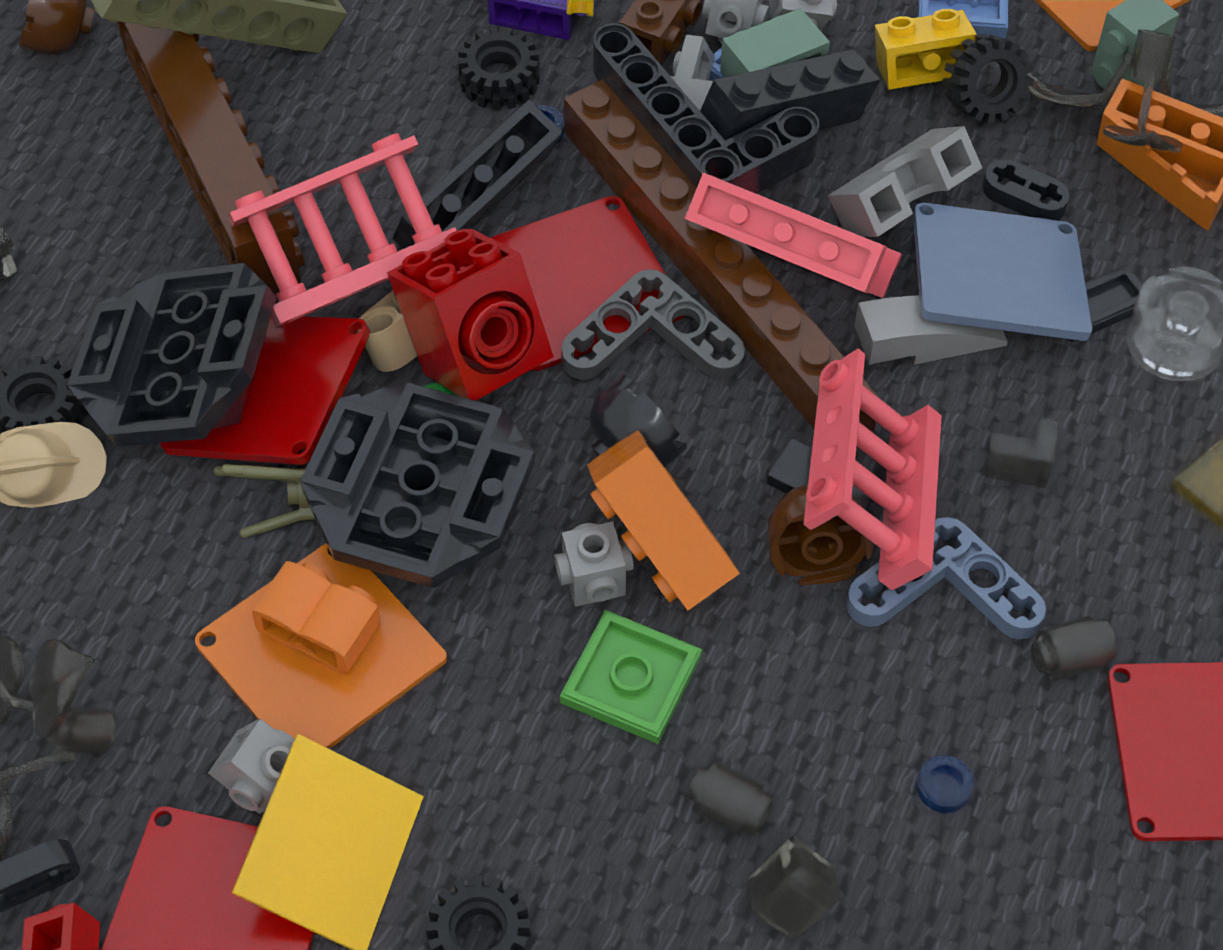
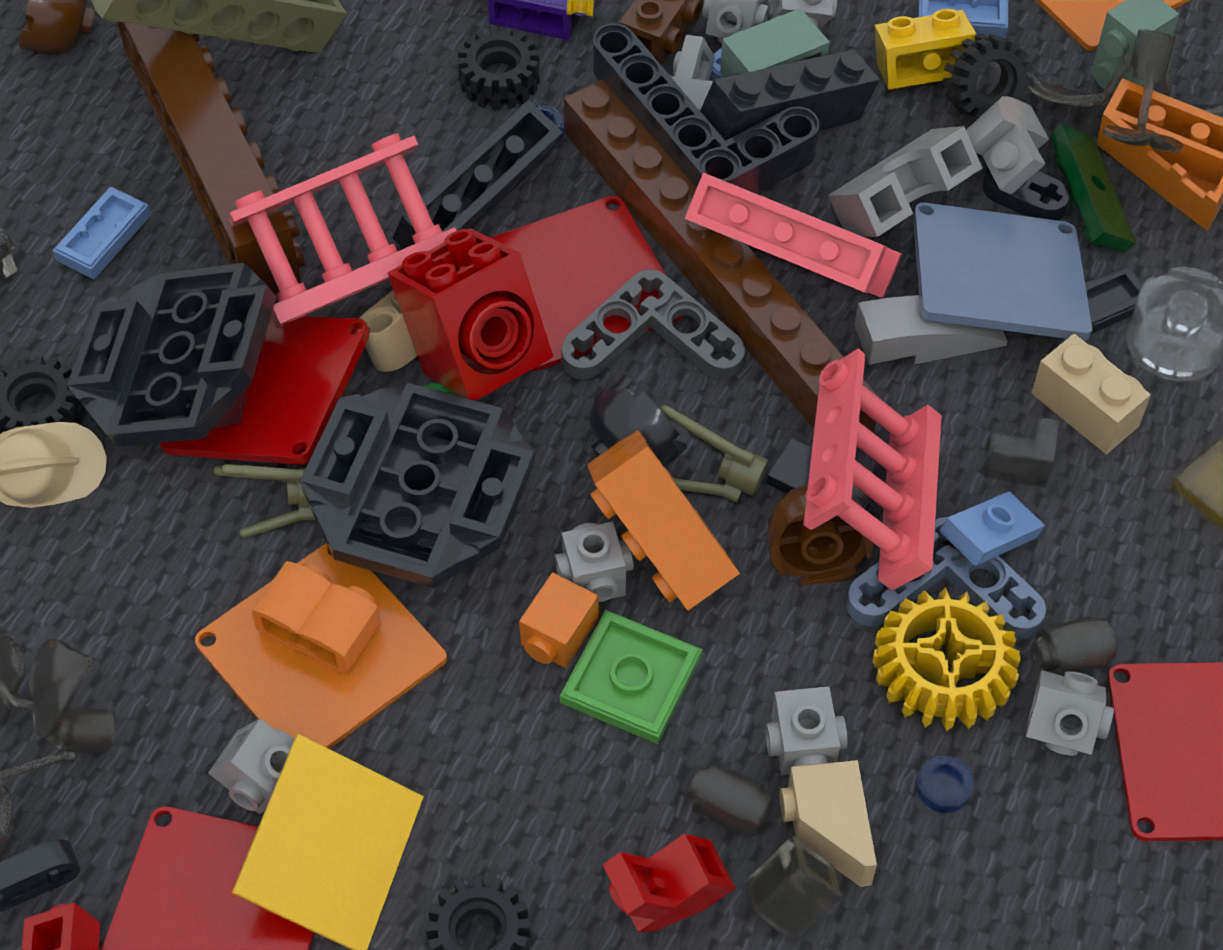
none -> medium blue plate [53,186,151,280]
none -> orange brick [519,572,599,668]
none -> red brick [603,834,736,933]
none -> olive plant [660,405,769,503]
none -> light grey brick [765,686,847,776]
none -> tan slope [780,760,877,887]
none -> yellow gear [873,587,1020,731]
none -> medium blue plate [939,491,1045,566]
none -> light grey brick [966,96,1049,194]
none -> light grey brick [1026,670,1114,756]
none -> tan brick [1031,334,1151,455]
none -> dark green tile [1050,124,1136,253]

